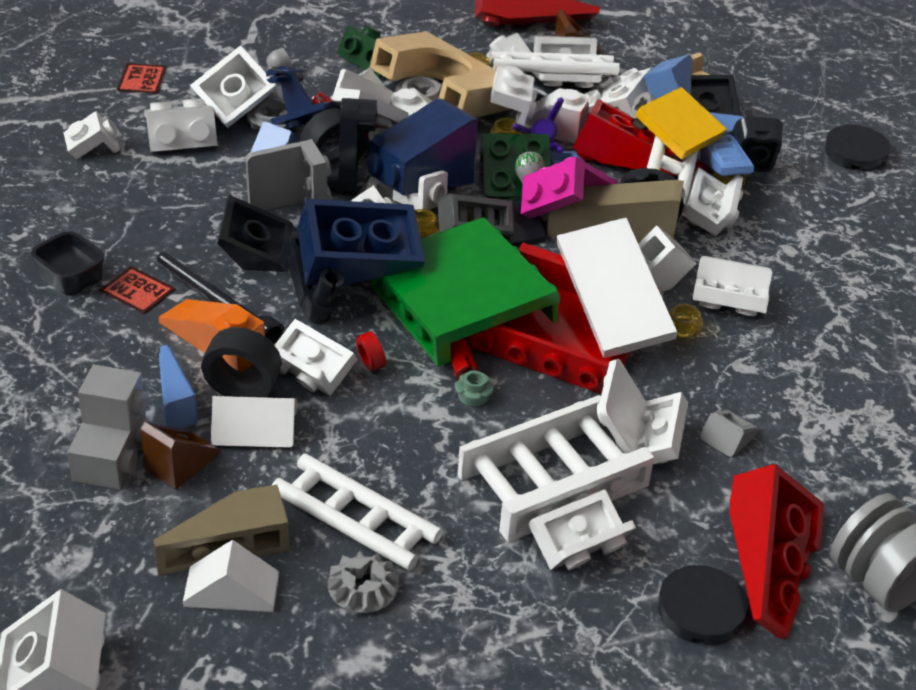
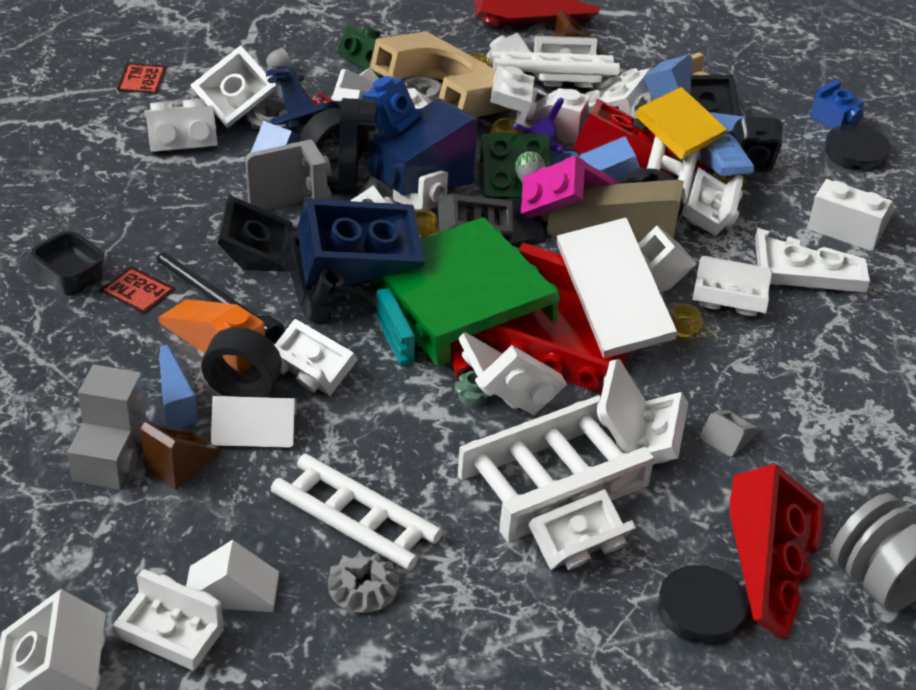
white bracket [64,111,120,160] -> none
dark tan slope [153,484,289,576] -> none
red tile [356,331,386,372] -> none
none -> white bracket [113,569,224,671]
none -> blue brick [362,76,422,133]
none -> teal tile [376,288,415,367]
none -> white bracket [458,332,567,416]
none -> medium blue slope [579,136,640,184]
none -> white wing [755,228,870,292]
none -> white slope [807,179,894,251]
none -> blue brick [810,80,864,129]

